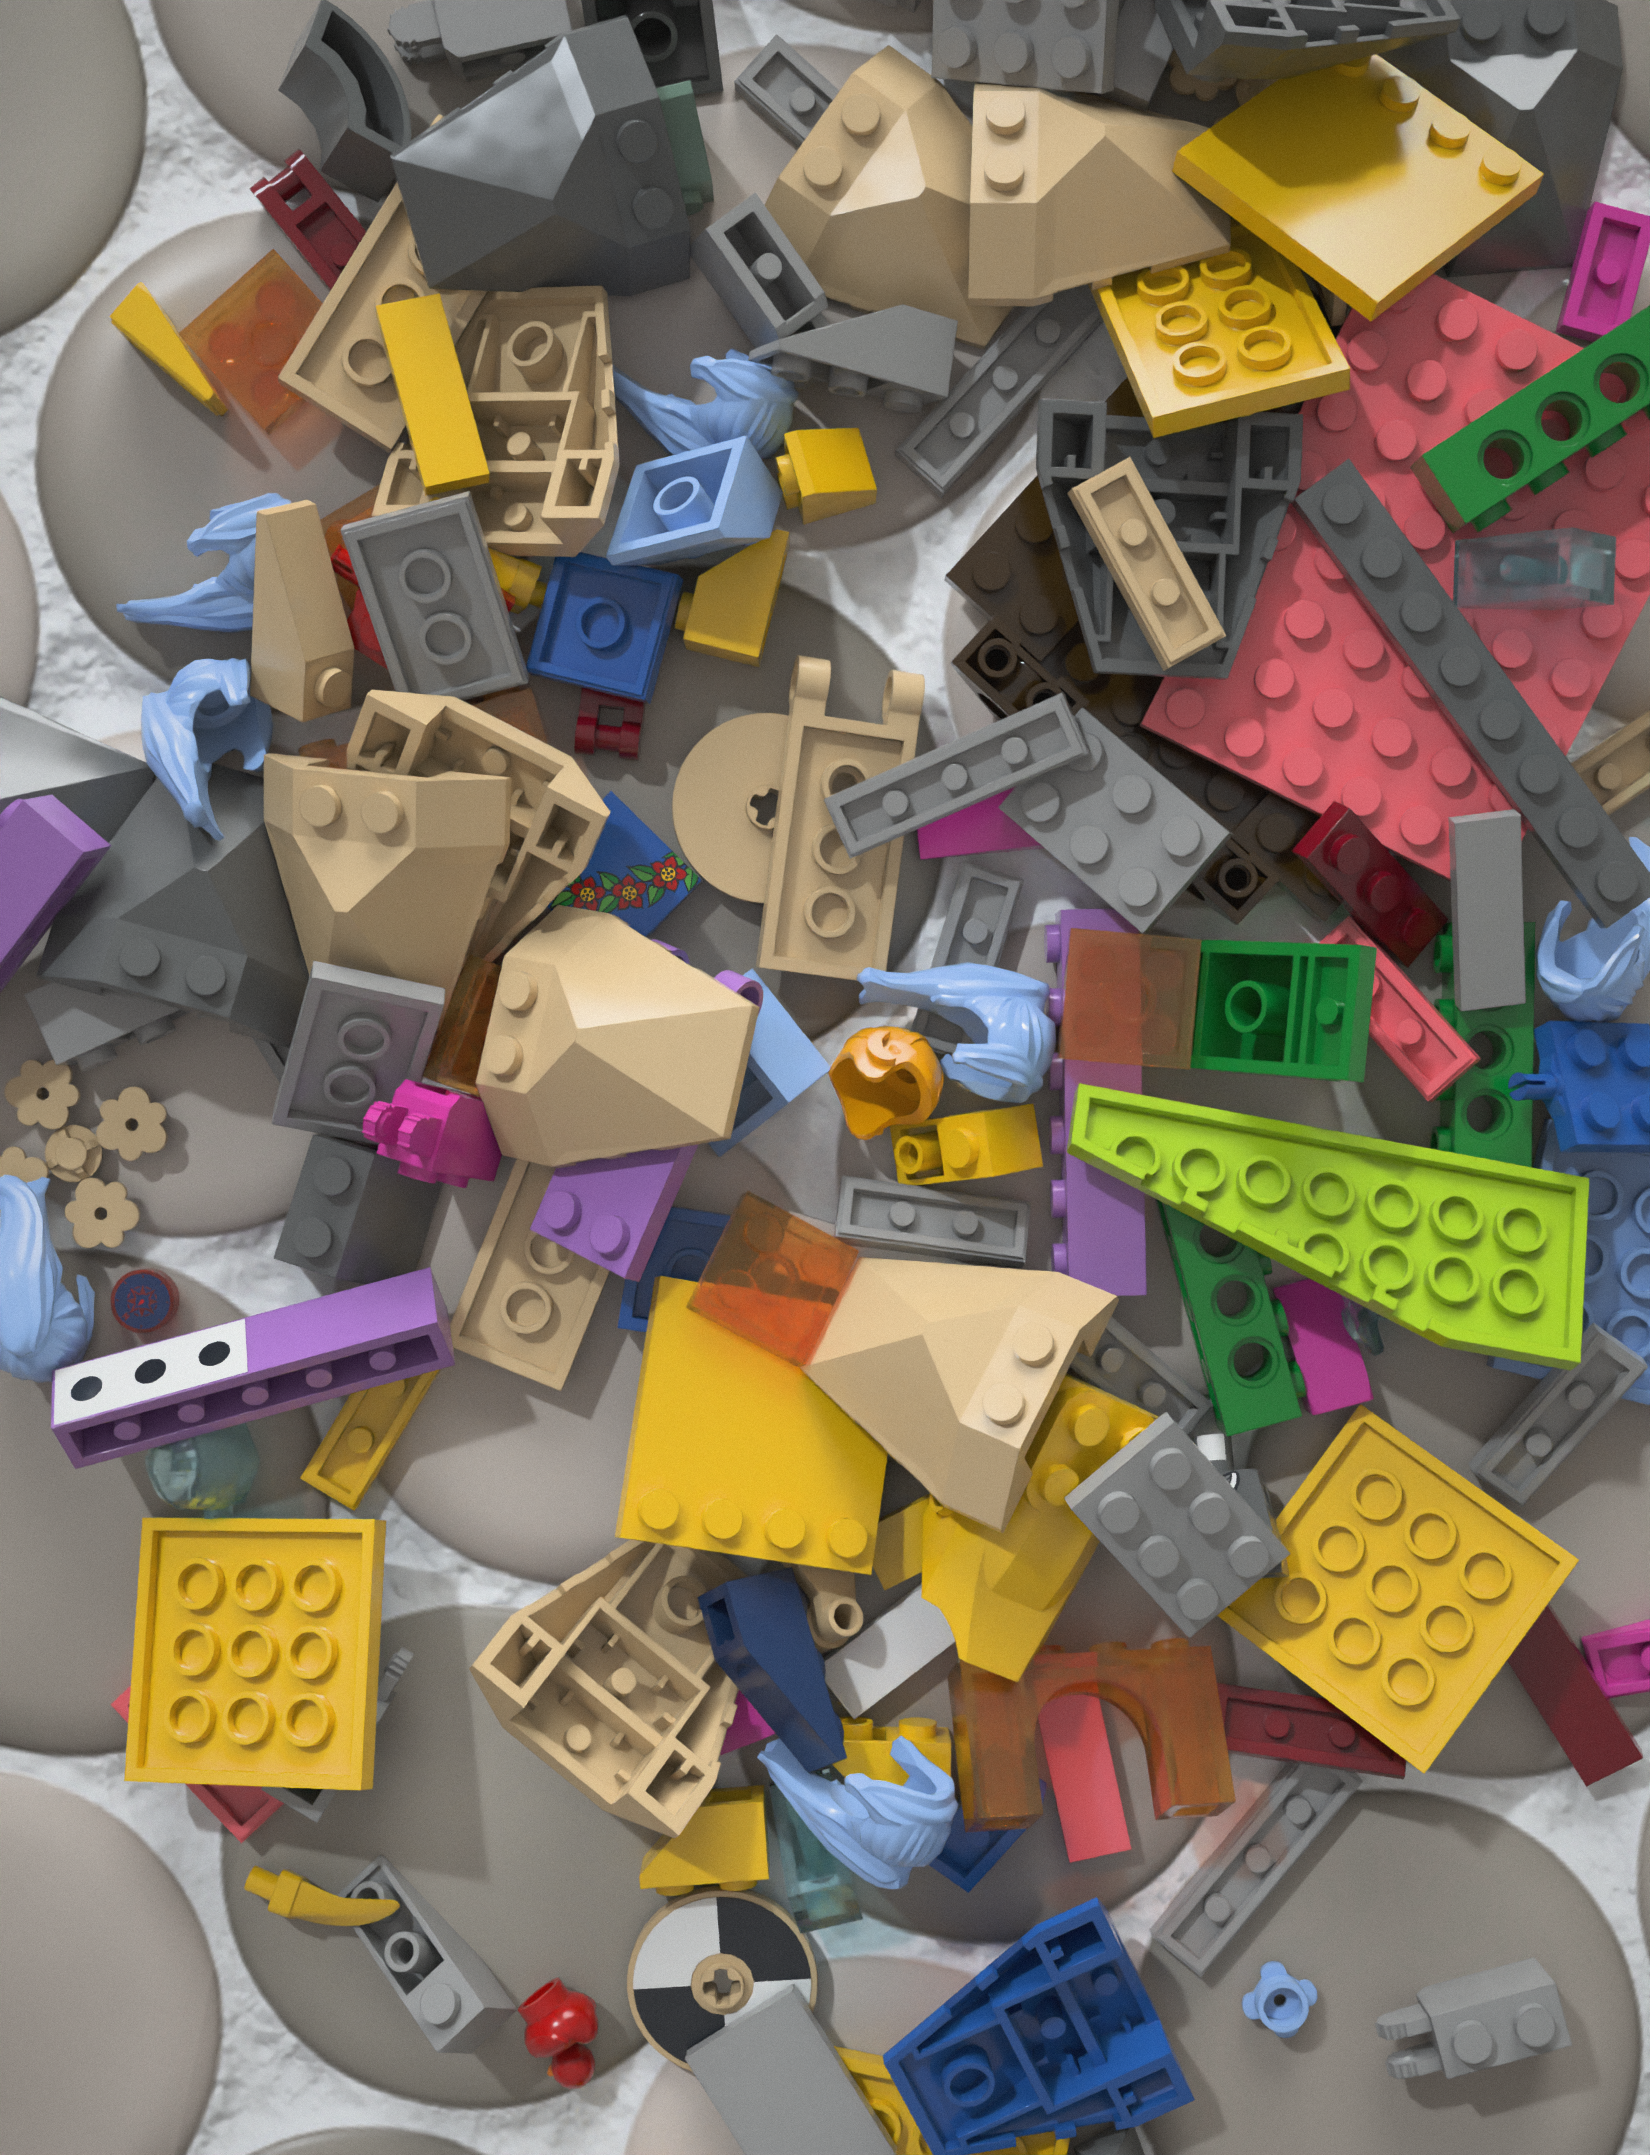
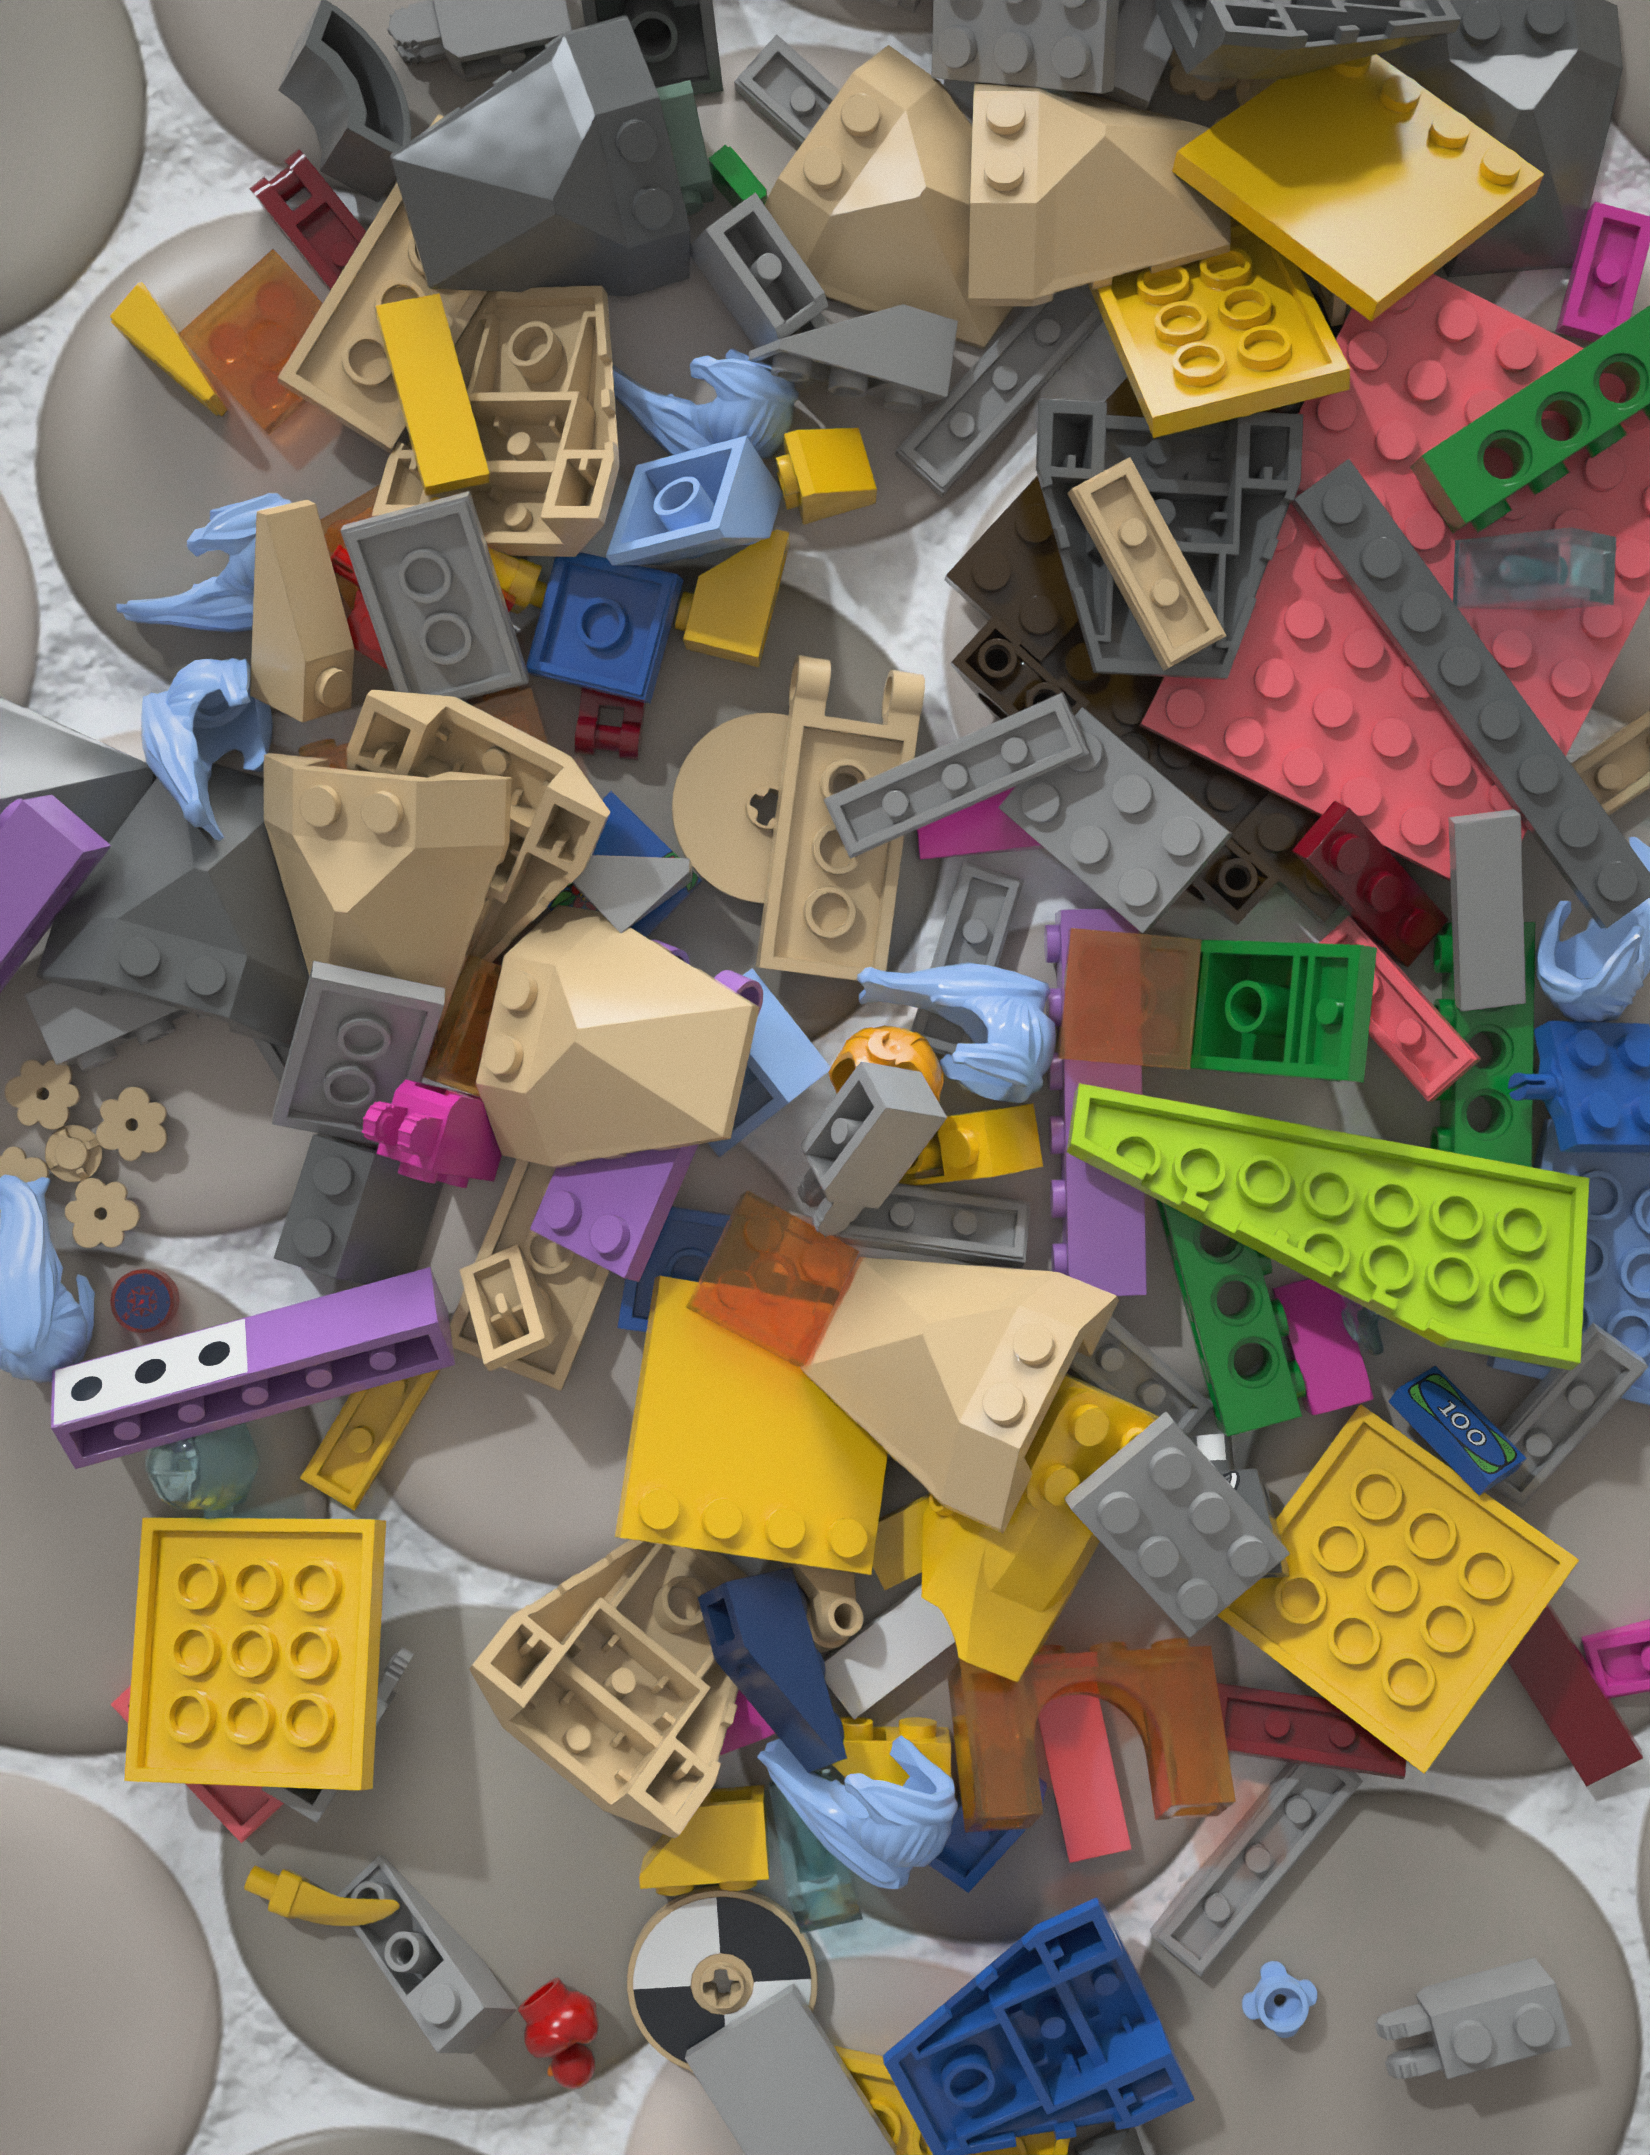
none -> tan slope [459,1244,559,1372]
none -> light grey slope [572,855,693,933]
none -> green tile [708,144,768,208]
none -> light grey hinge [797,1061,947,1237]
none -> blue tile [1388,1365,1527,1496]

